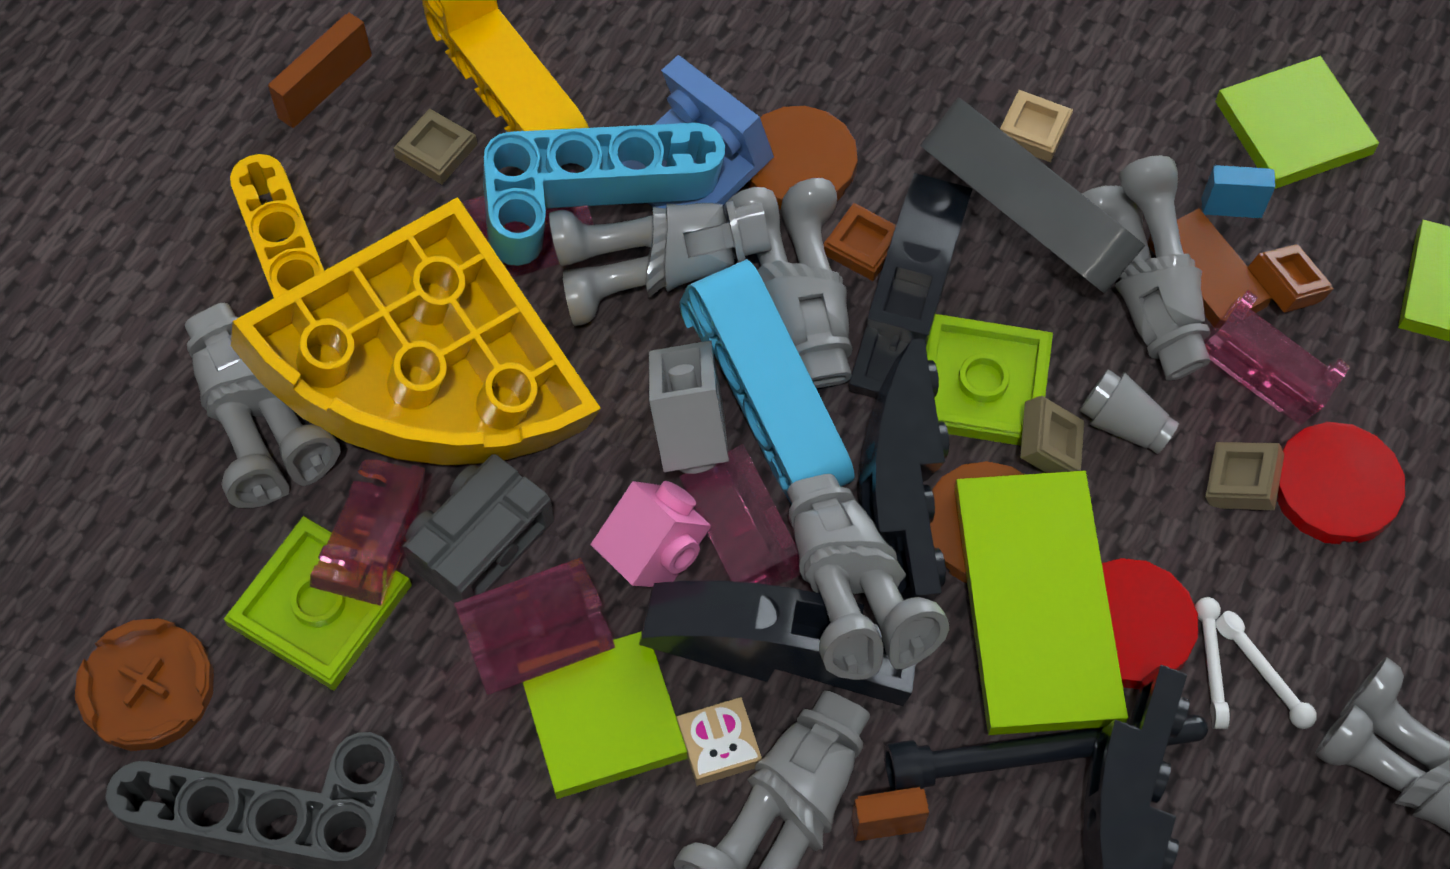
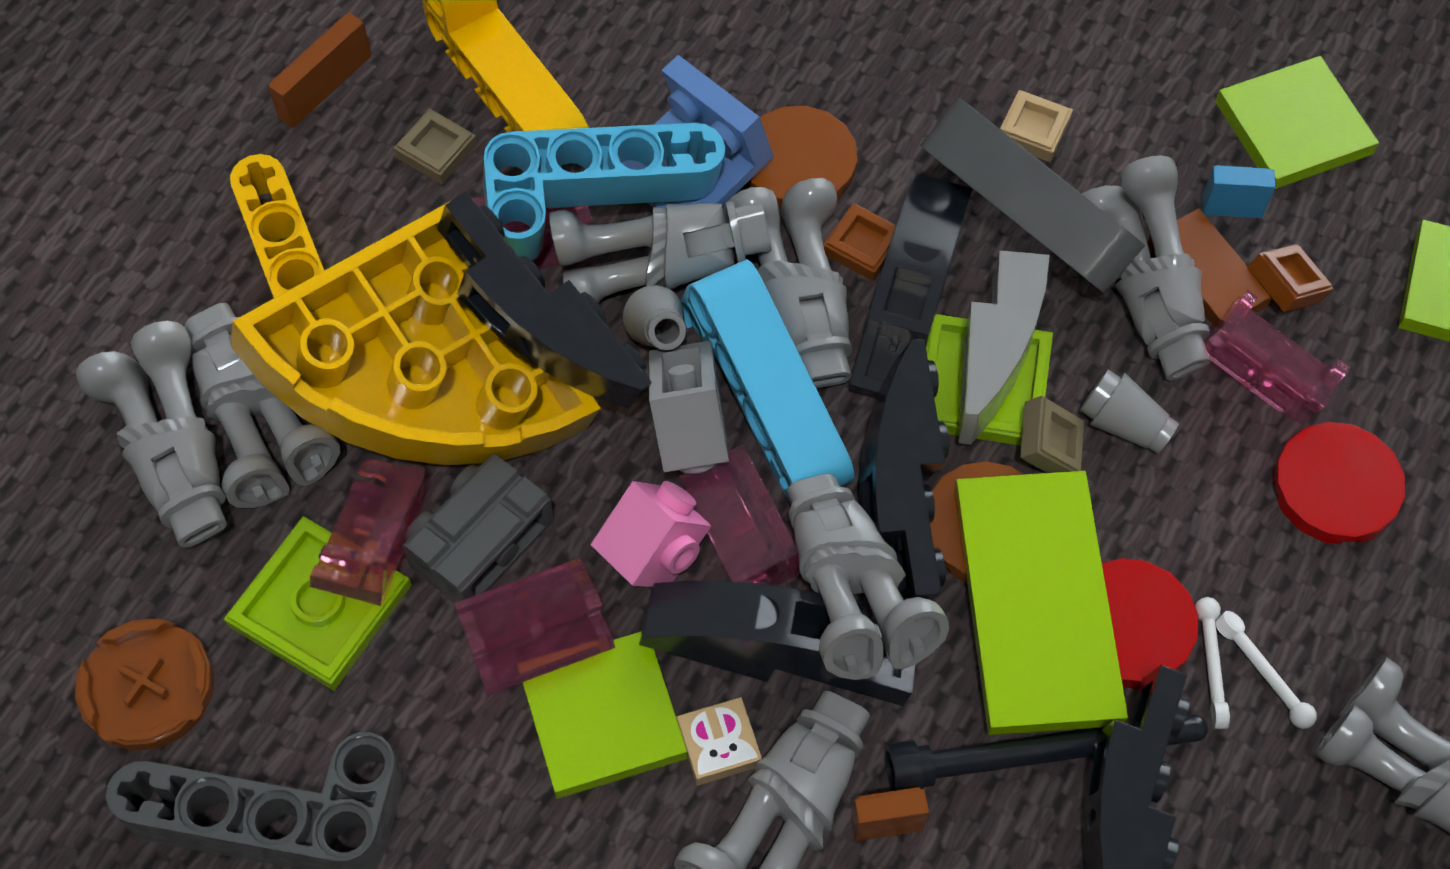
dark tan tile [1205,442,1284,510] -> none
none -> light grey piece [76,321,227,547]
none -> black slope [437,191,652,408]
none -> light grey cone [623,285,686,350]
none -> light grey slope [958,250,1050,444]

